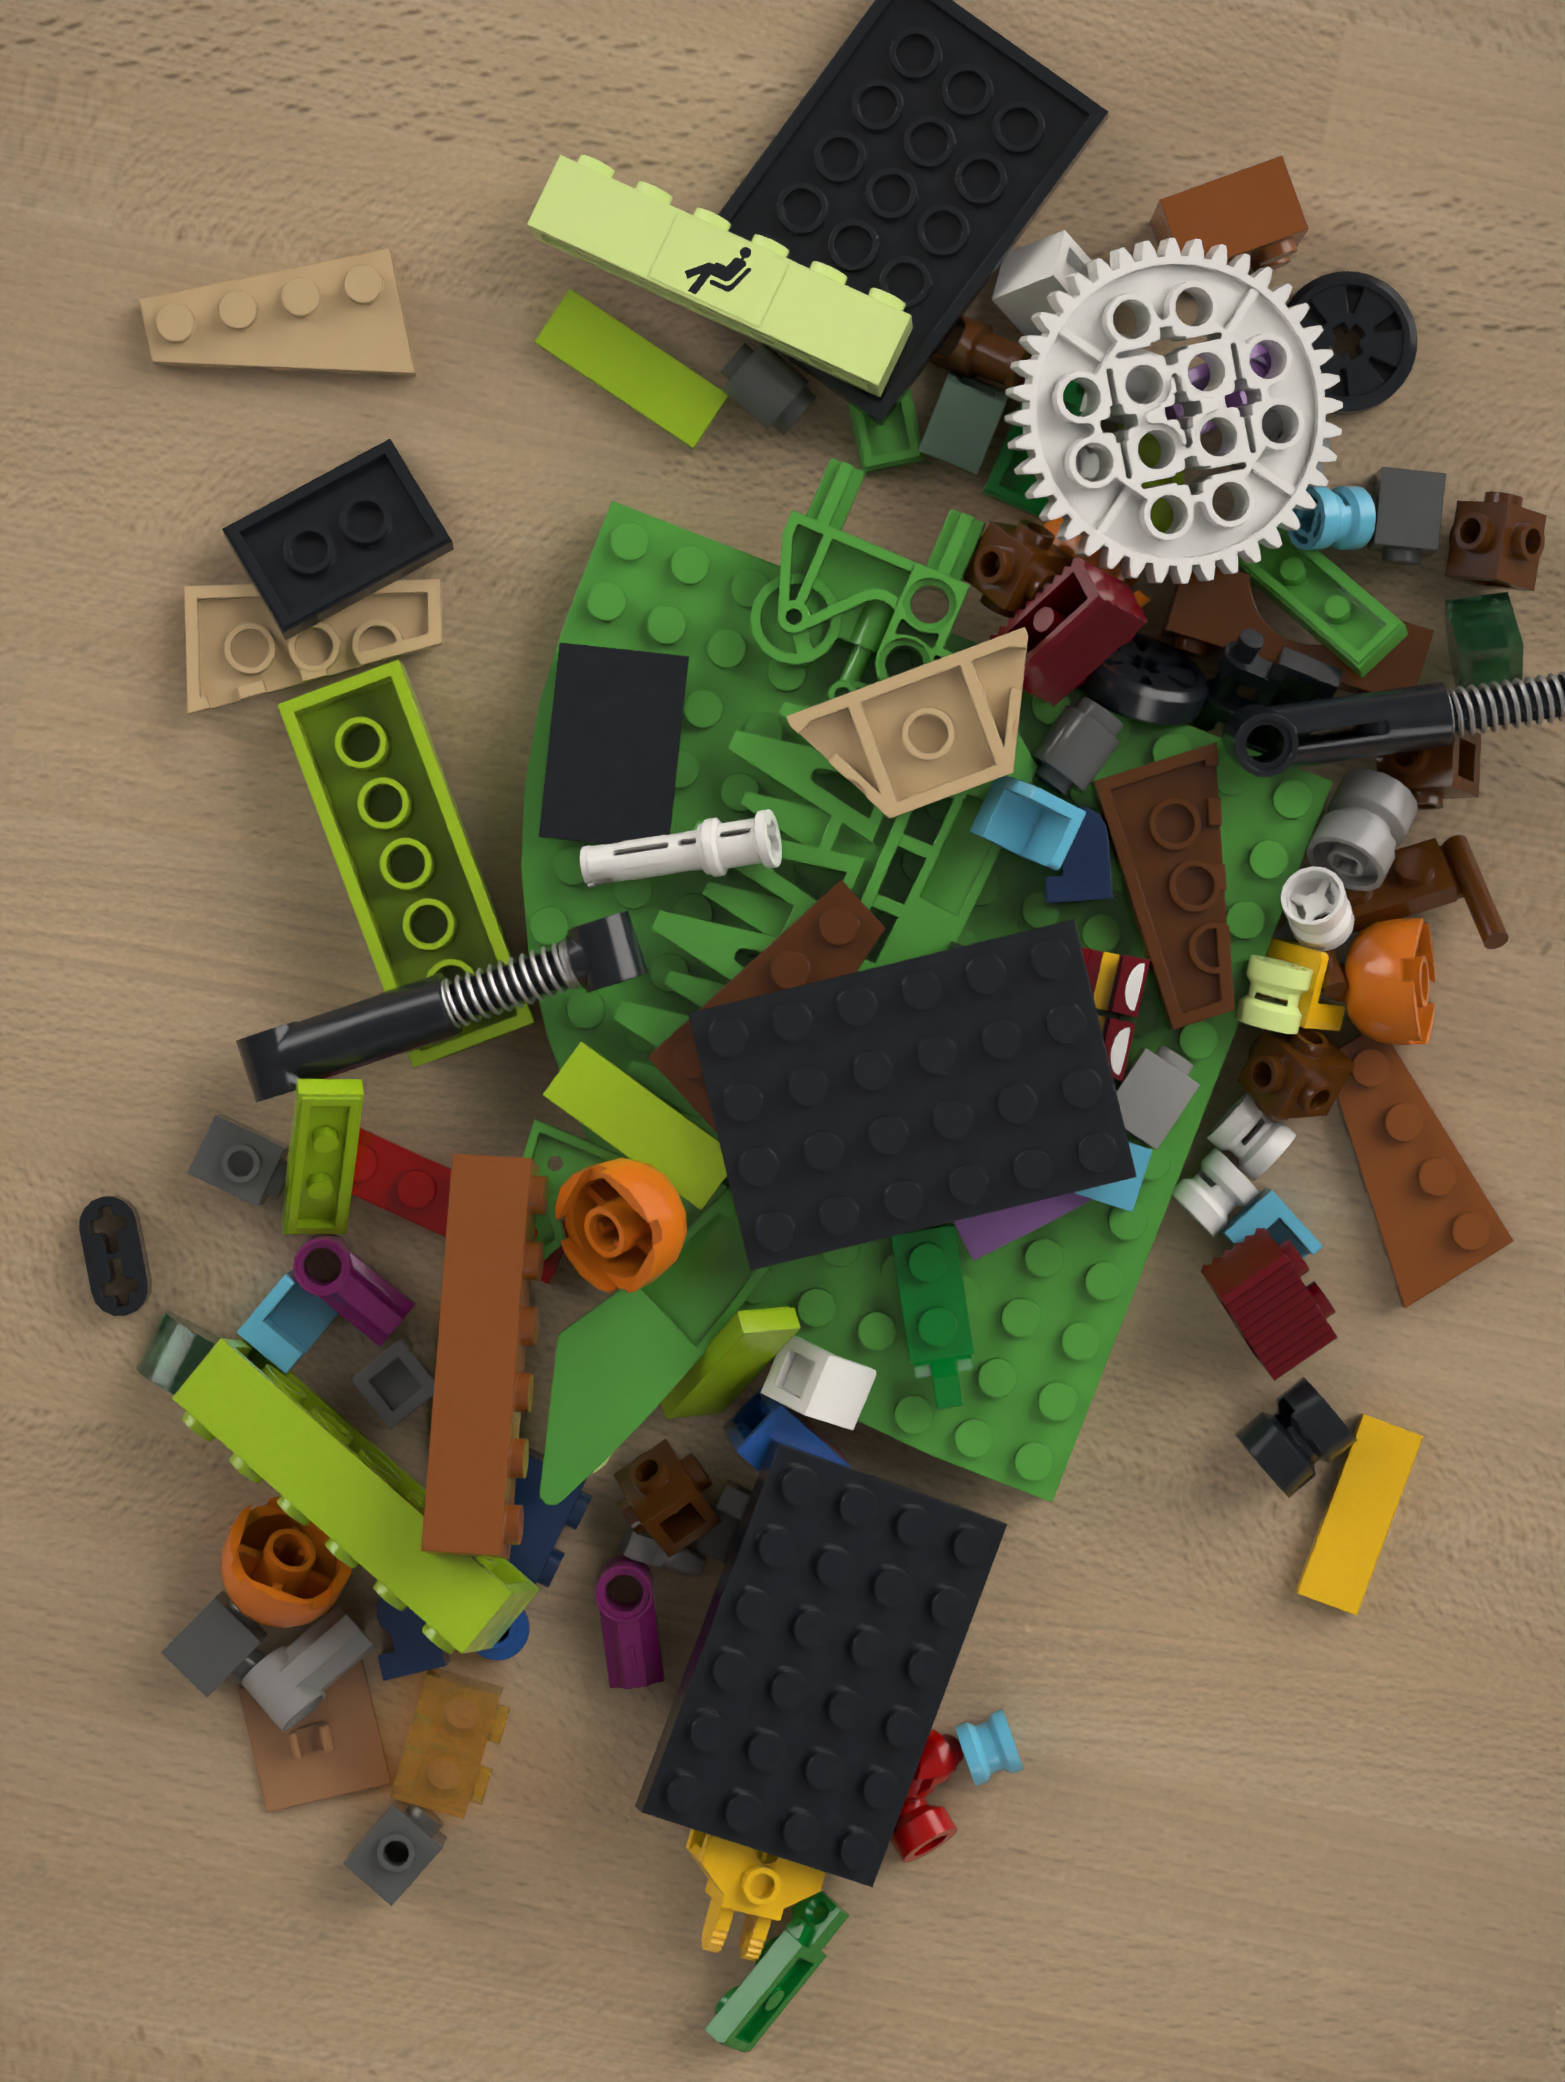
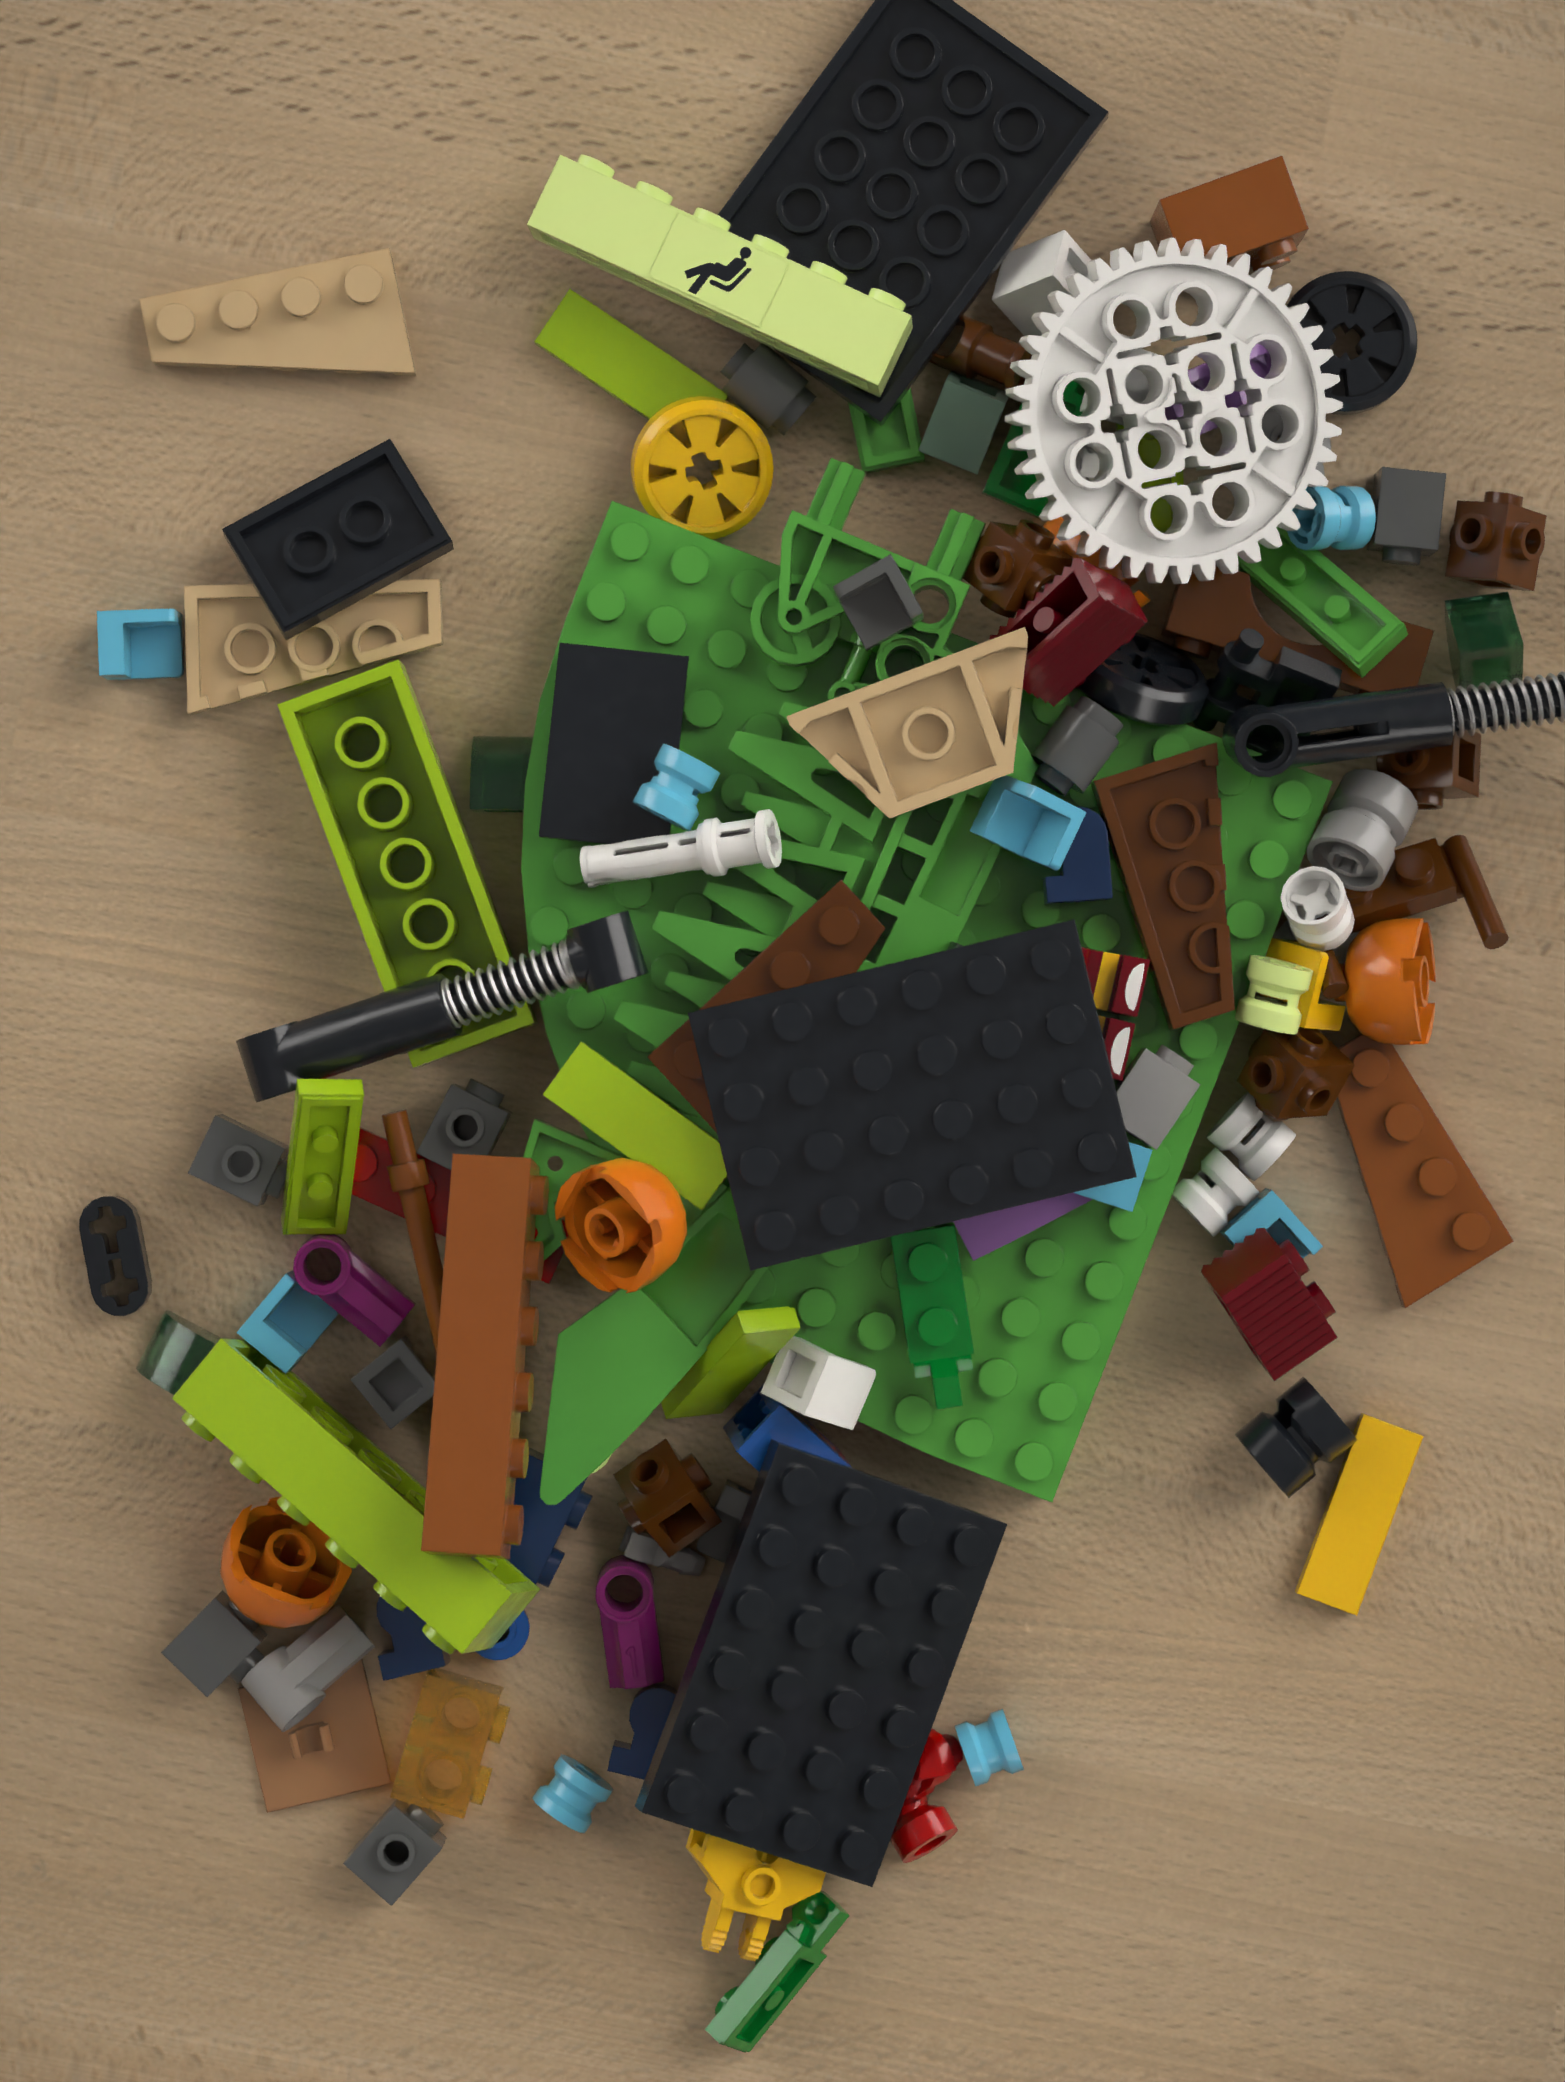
none -> medium azure panel [97,609,184,680]
none -> dark orange bar [382,1109,443,1356]
none -> dark grey brick [417,1078,512,1170]
none -> clear green brick [470,736,533,813]
none -> medium azure wheel [532,1754,613,1833]
none -> dark blue leg [607,1683,677,1780]
none -> yellow wheel [631,396,774,539]
none -> medium azure wheel [633,743,720,831]
none -> dark grey panel [833,554,924,651]

